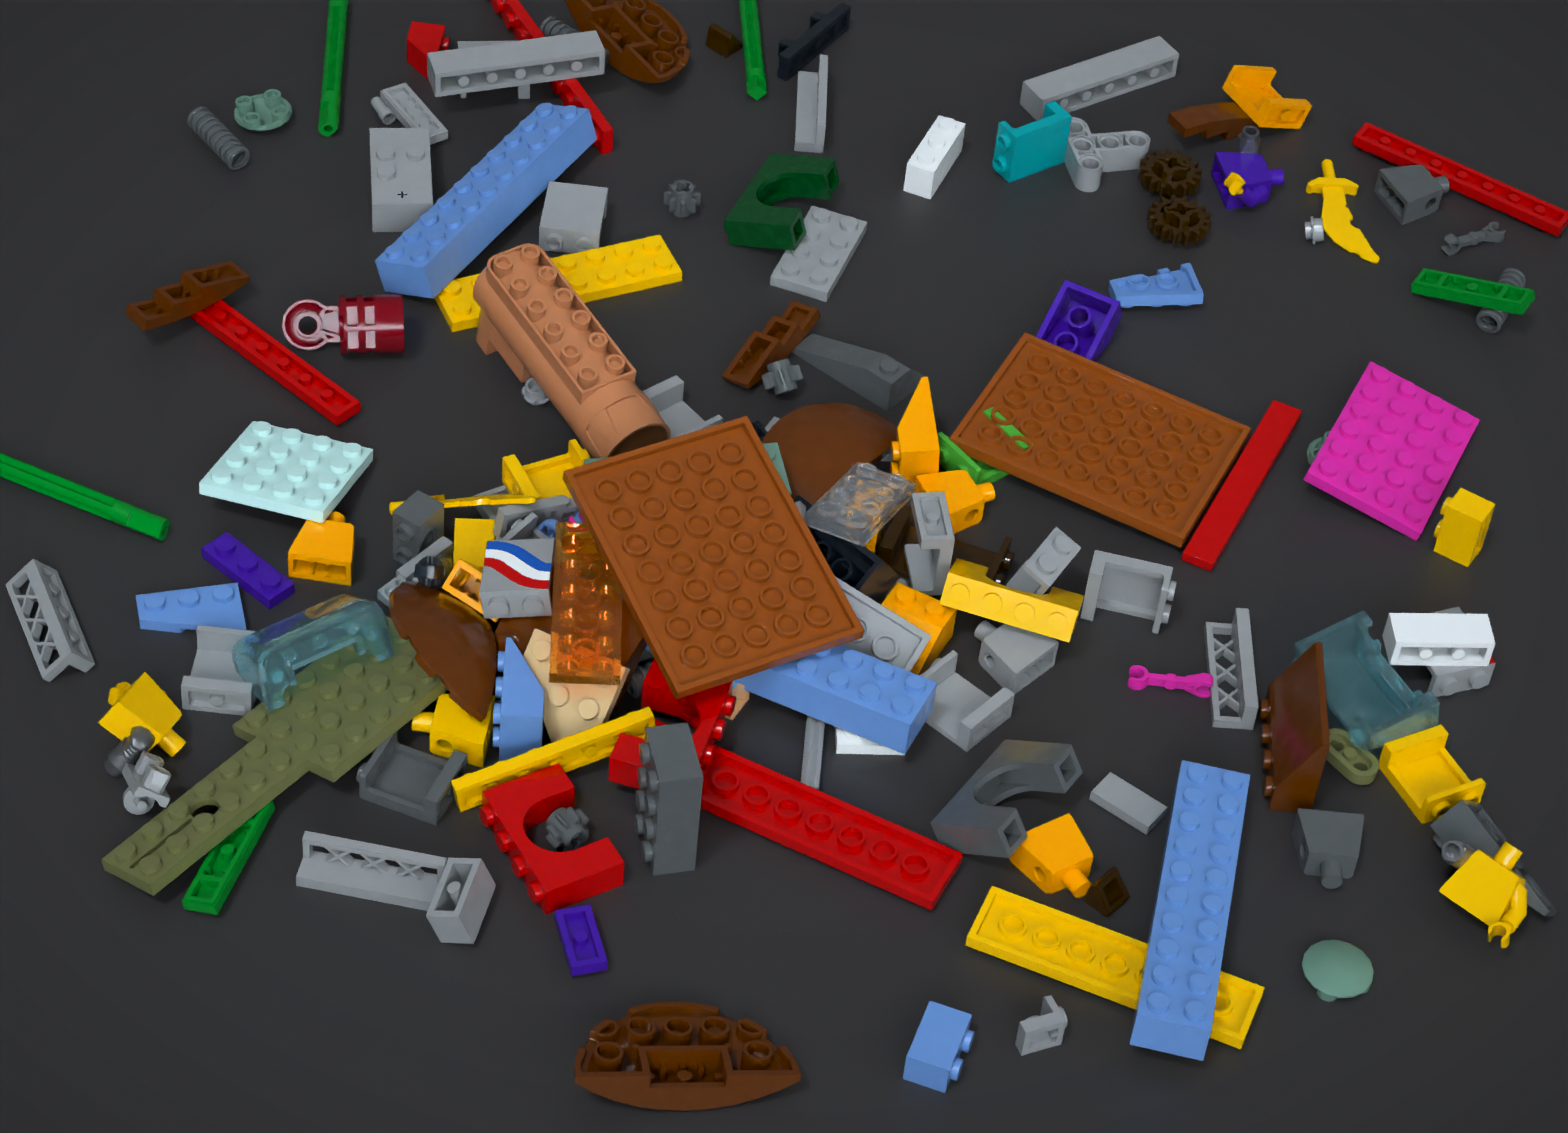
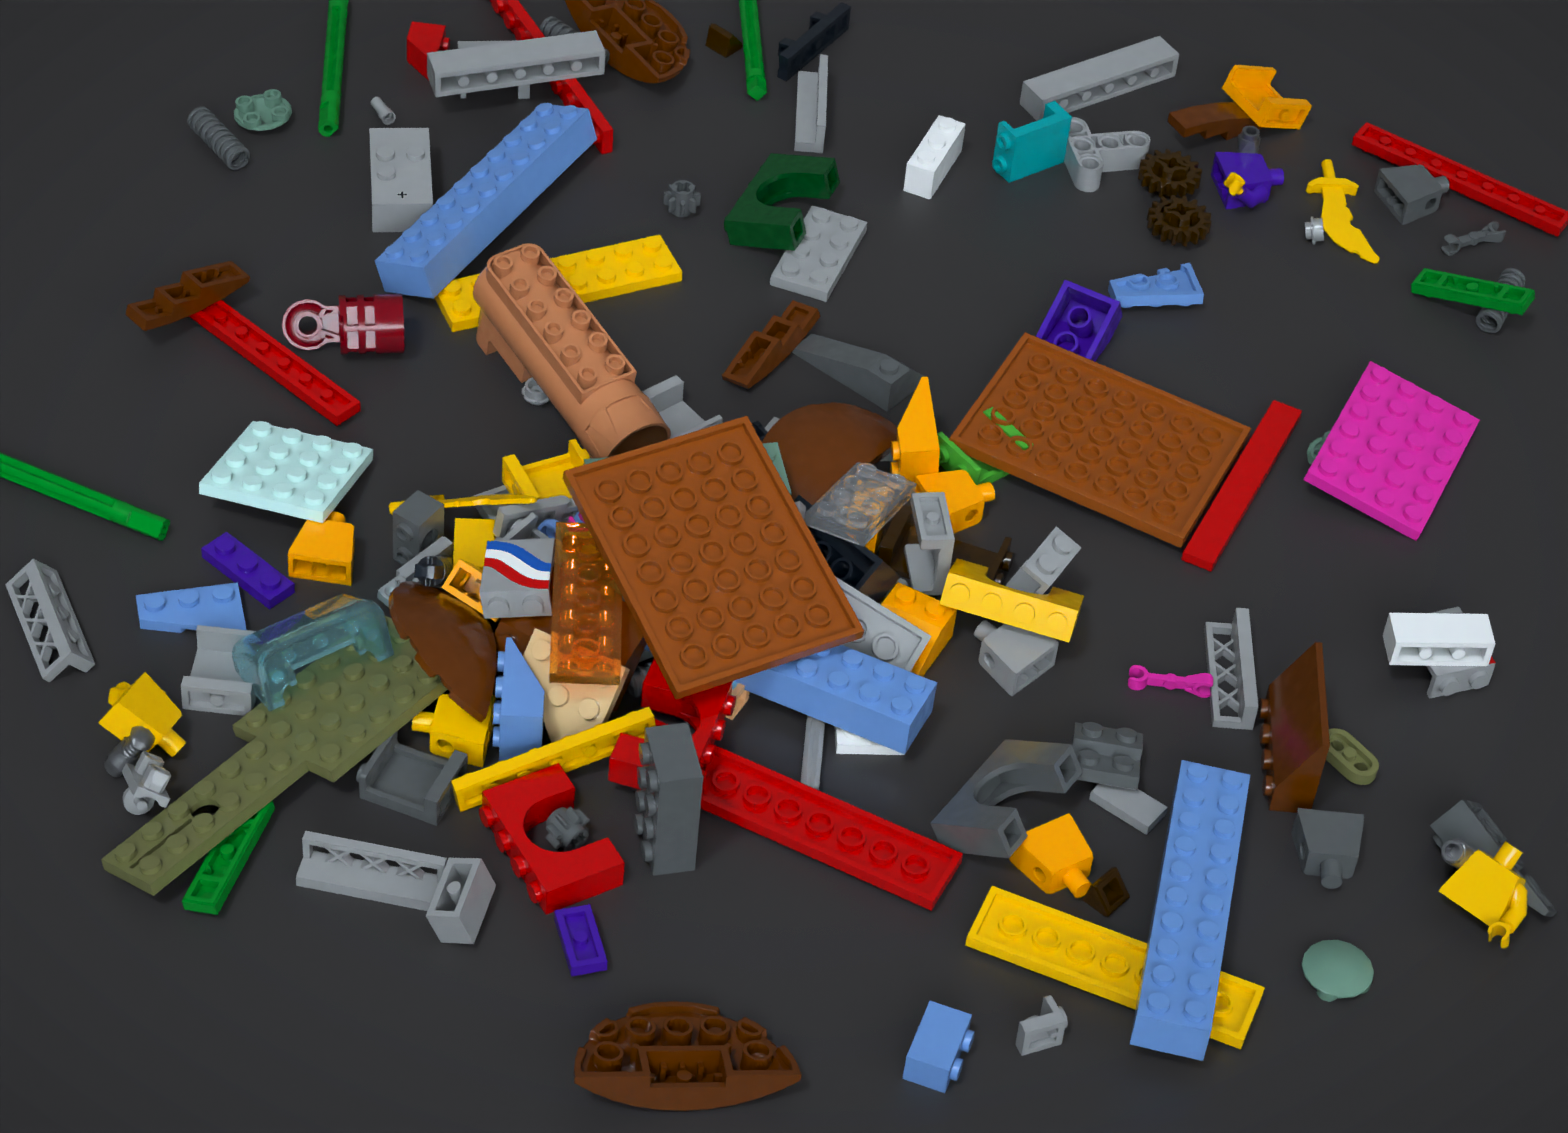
light grey plate [380,82,448,145] -> none
light grey panel [539,181,608,254] -> none
dark grey gear [761,359,803,395] -> none
light grey panel [920,650,1015,752] -> none
light grey panel [1080,550,1177,634] -> none
clear light blue windscreen [1292,610,1440,750] -> none
yellow panel [1379,724,1486,824] -> none
yellow brick [1433,488,1496,567] -> none
none -> dark grey plate [1071,722,1143,790]

